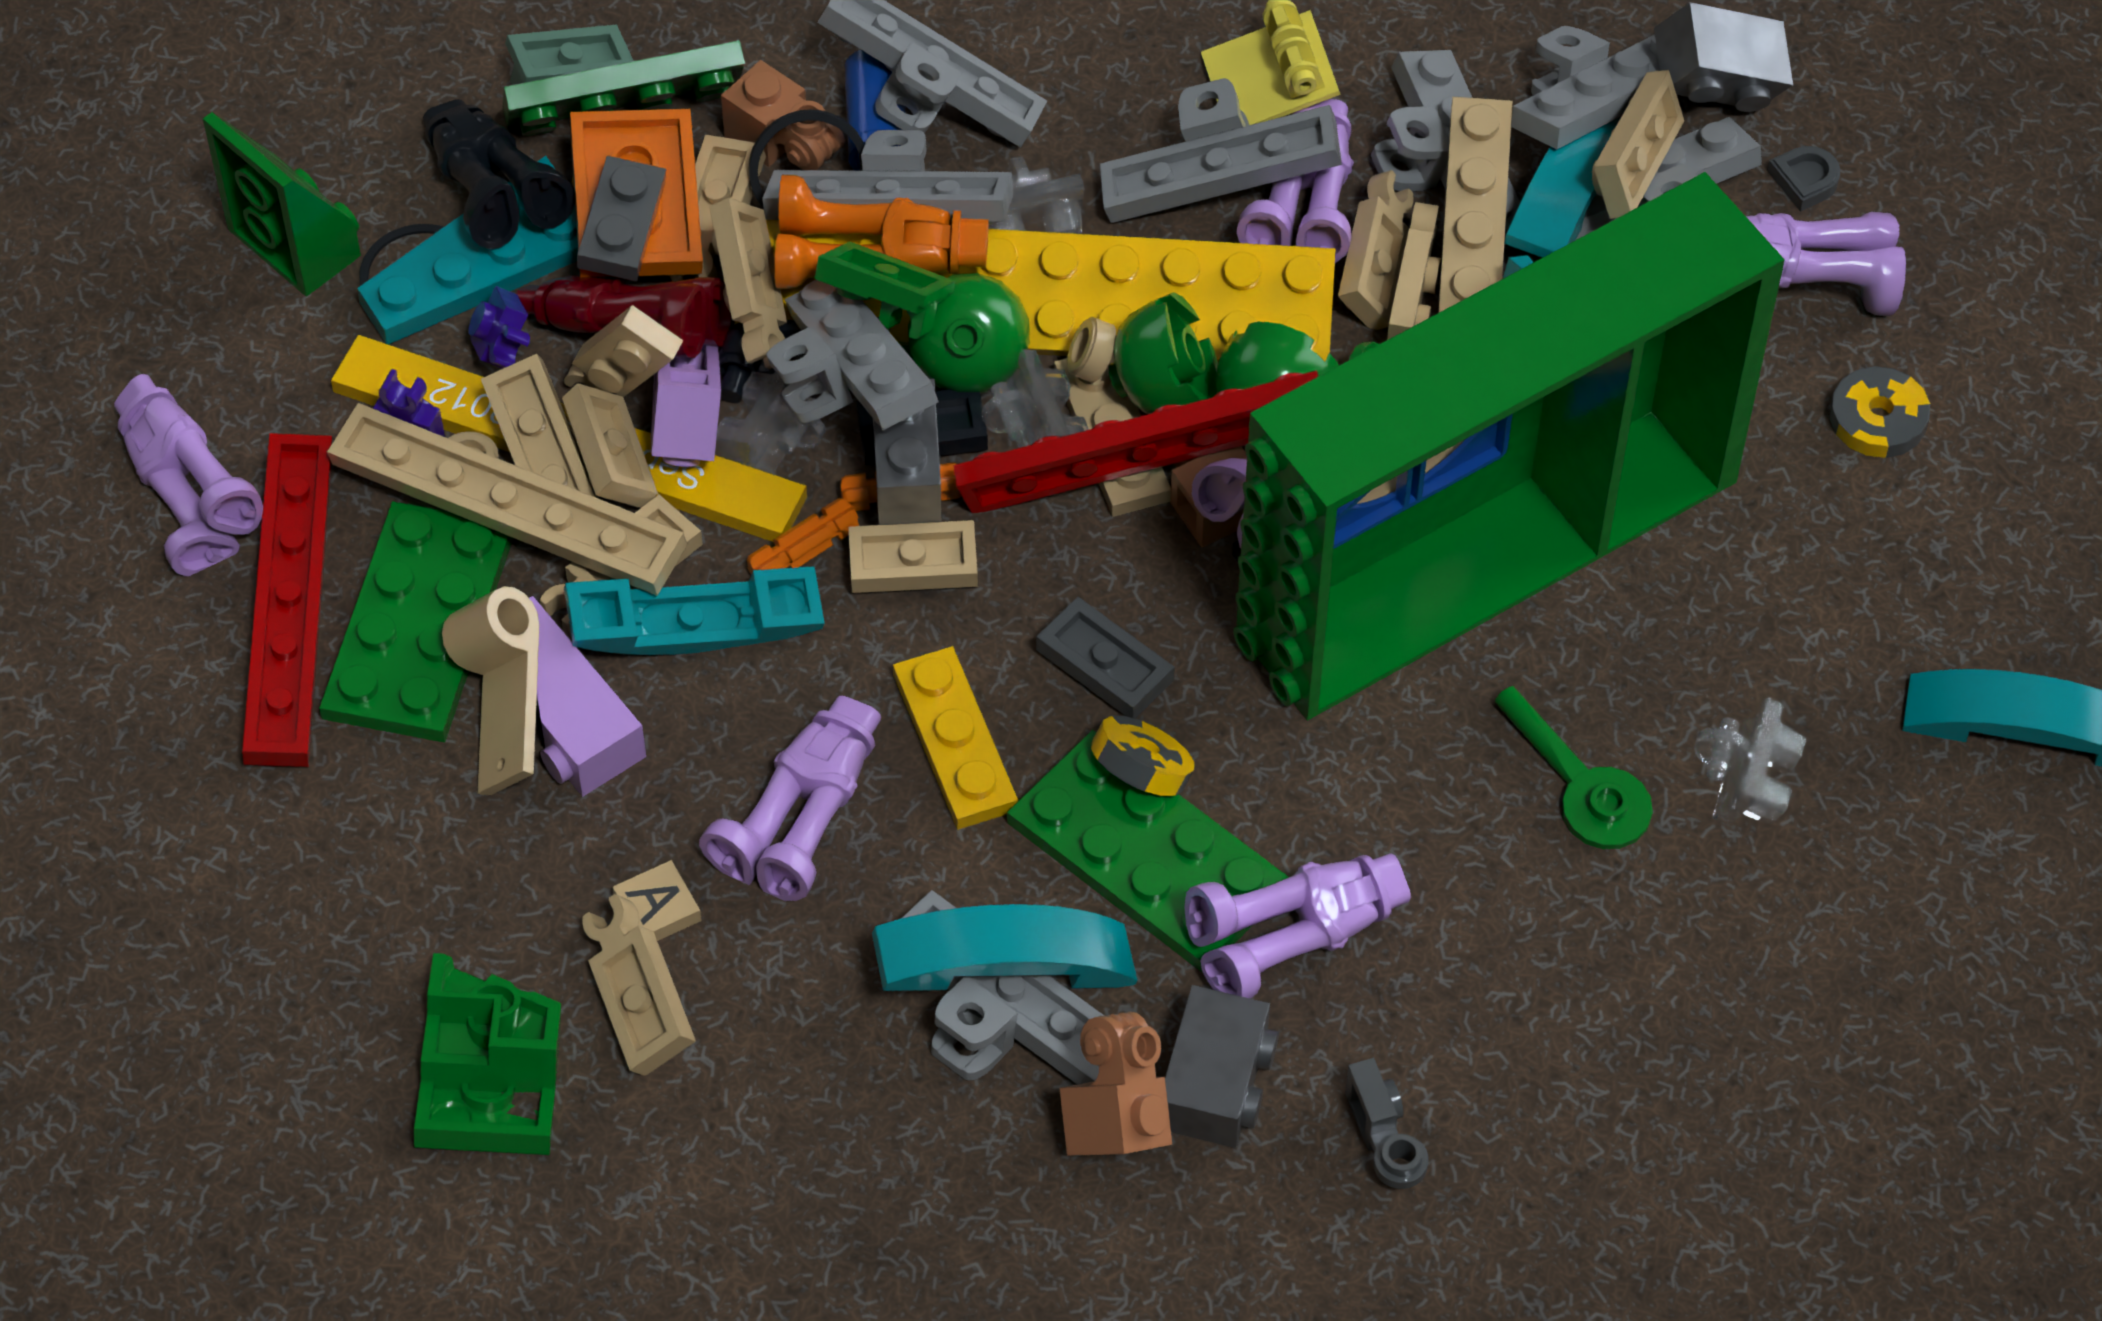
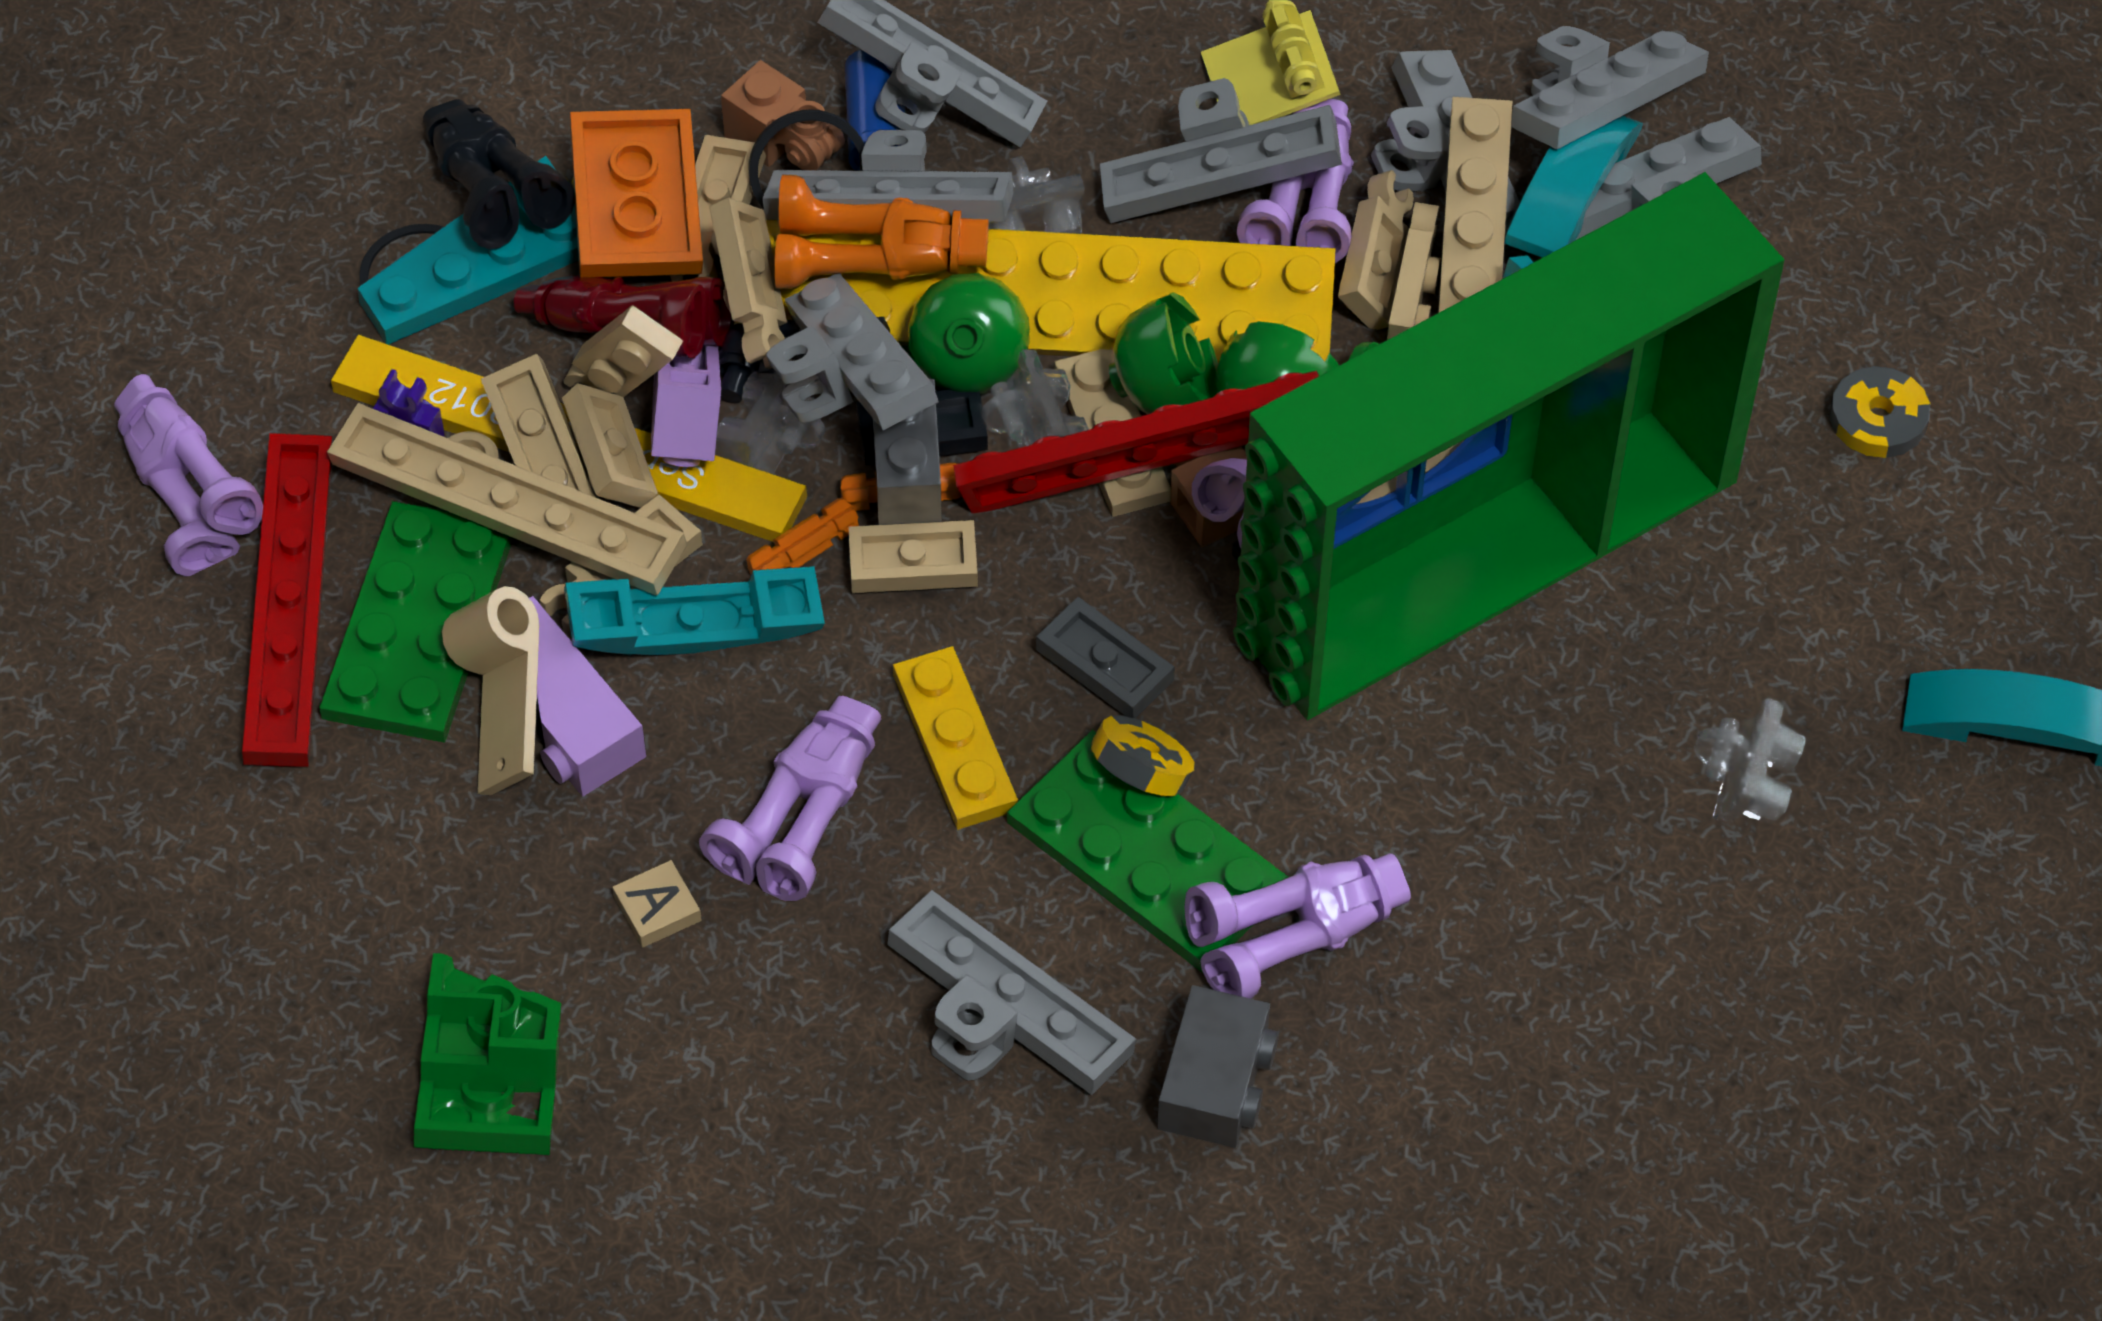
green slope [203,112,361,297] -> none
dark purple plate [469,286,530,368] -> none
green plate [502,40,745,136] -> none
sand green plate [505,24,634,85] -> none
dark grey plate [577,156,666,281] -> none
tan plate [583,894,696,1076] -> none
green plate [815,241,956,339] -> none
teal slope [872,904,1138,991] -> none
nougat brick [1059,1011,1172,1156] -> none
tan tile [1067,317,1116,383] -> none
dark grey plate [1345,1058,1429,1189] -> none
green piece [1495,686,1653,849] -> none
tan plate [1592,70,1685,219] -> none
flat silver brick [1654,2,1793,112] -> none
lavender piece [1746,212,1906,316] -> none
dark grey tile [1767,146,1840,212] -> none

